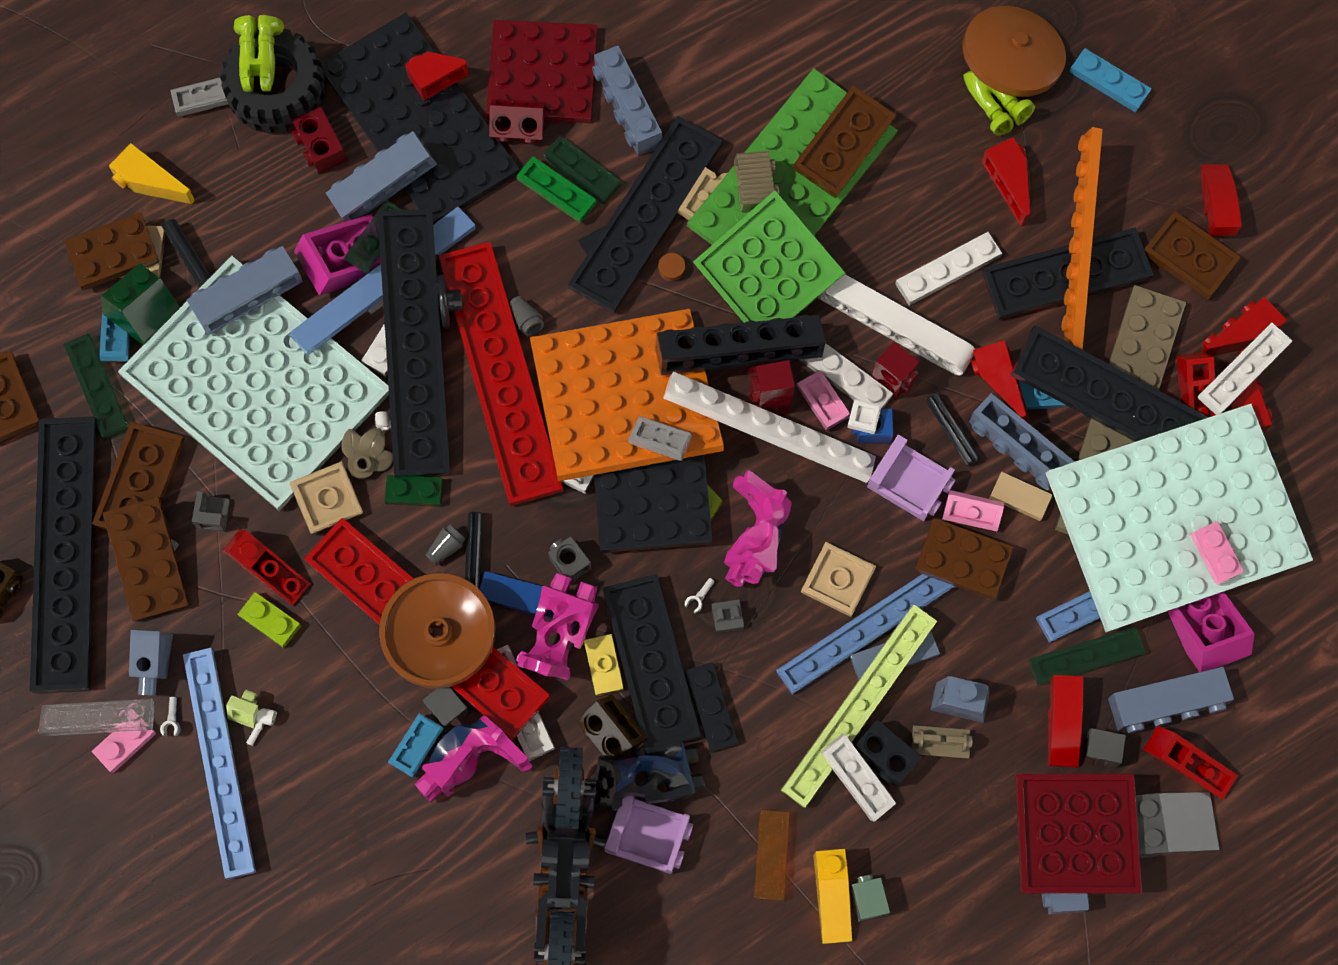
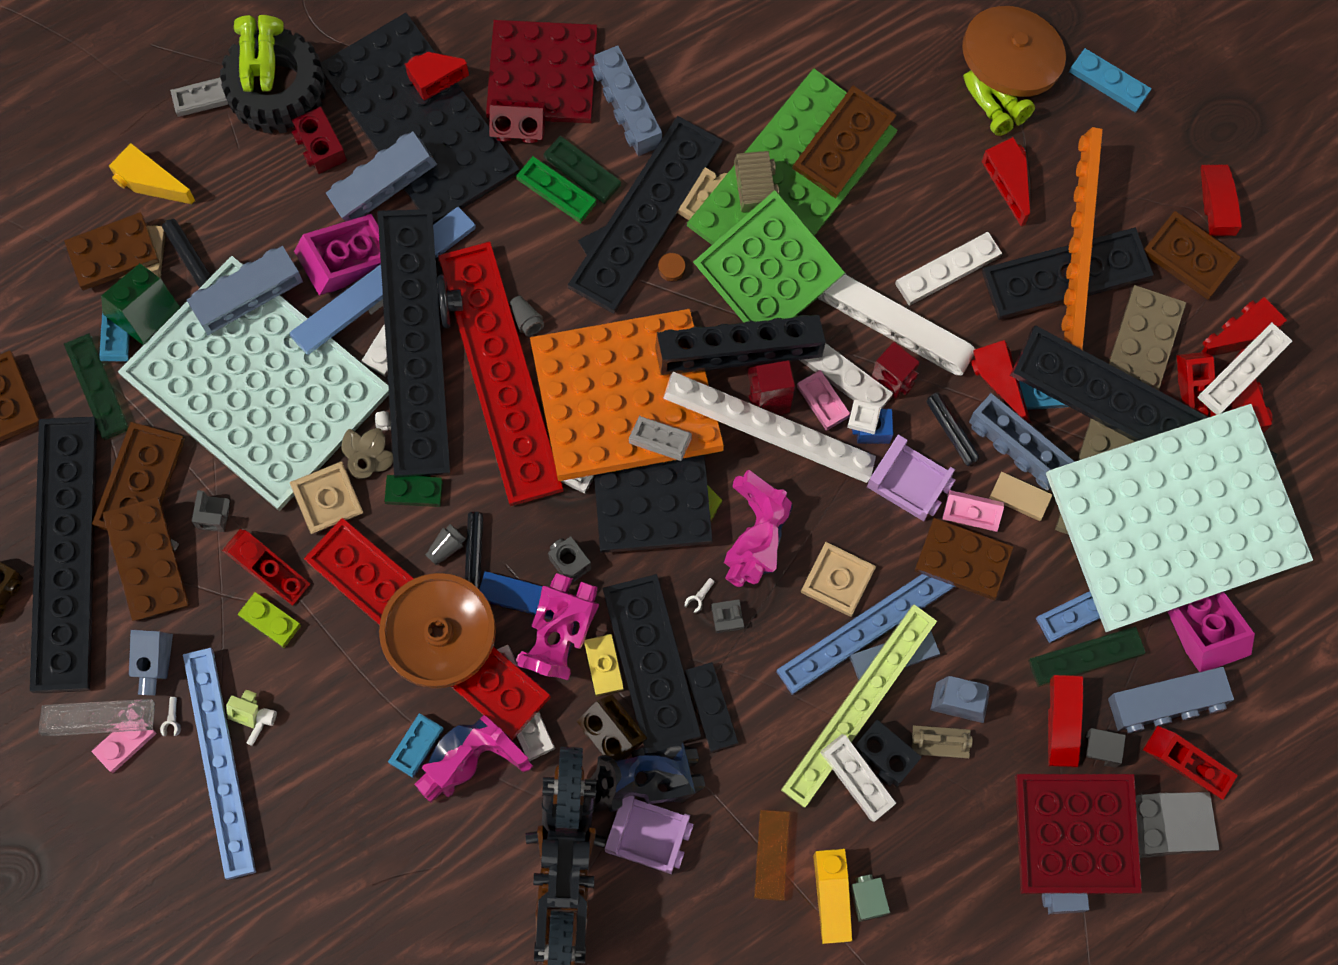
clear green tile [344,200,401,274] -> none
dark grey panel [423,687,469,726] -> none
bright pink plate [1190,521,1244,585] -> none

